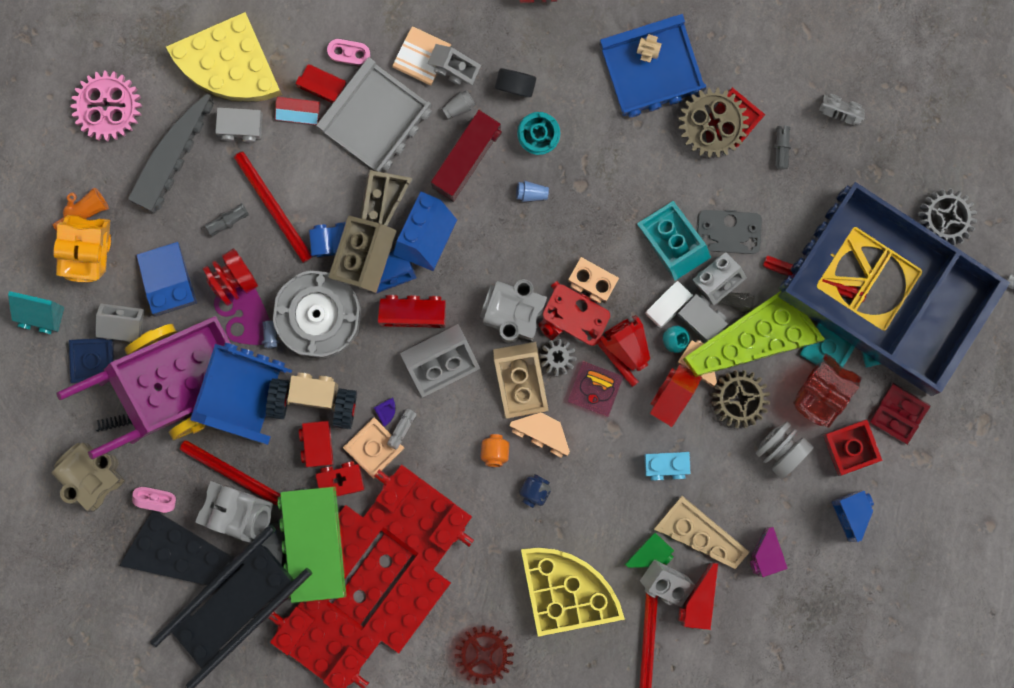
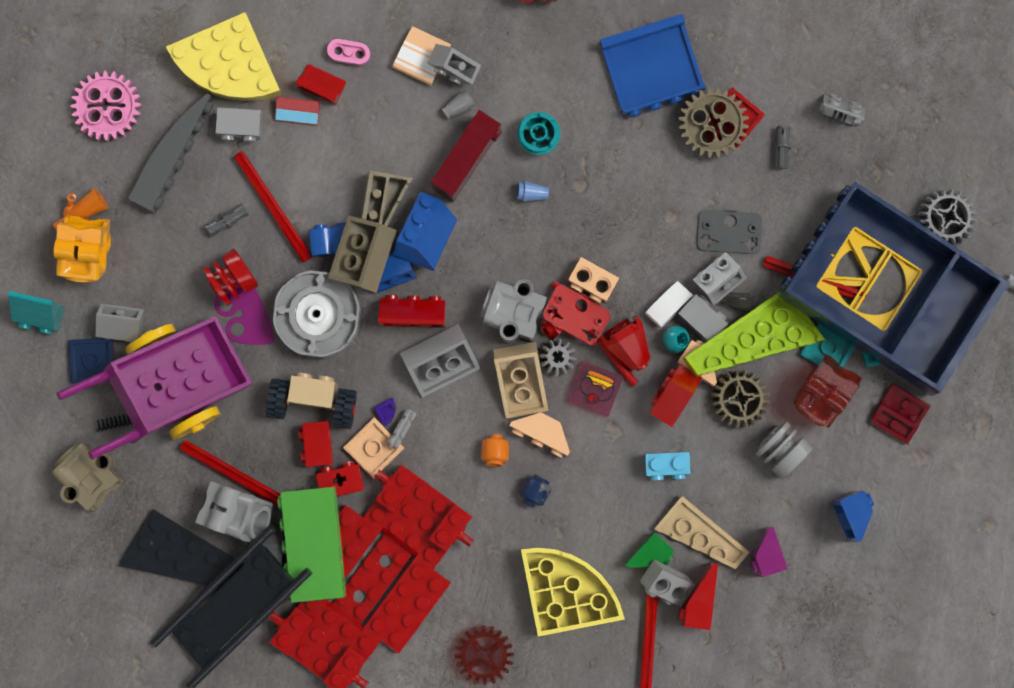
bright pink plate [132,487,176,513] -> none
blue slope [137,242,197,317] -> none
blue panel [190,342,292,445] -> none
sand blue pin [262,321,279,348] -> none
light grey panel [316,57,432,173] -> none
black tyre [495,68,537,97] -> none
tan gear [637,34,662,62] -> none
teal slope [637,201,711,281] -> none
red brick [823,419,883,476] -> none

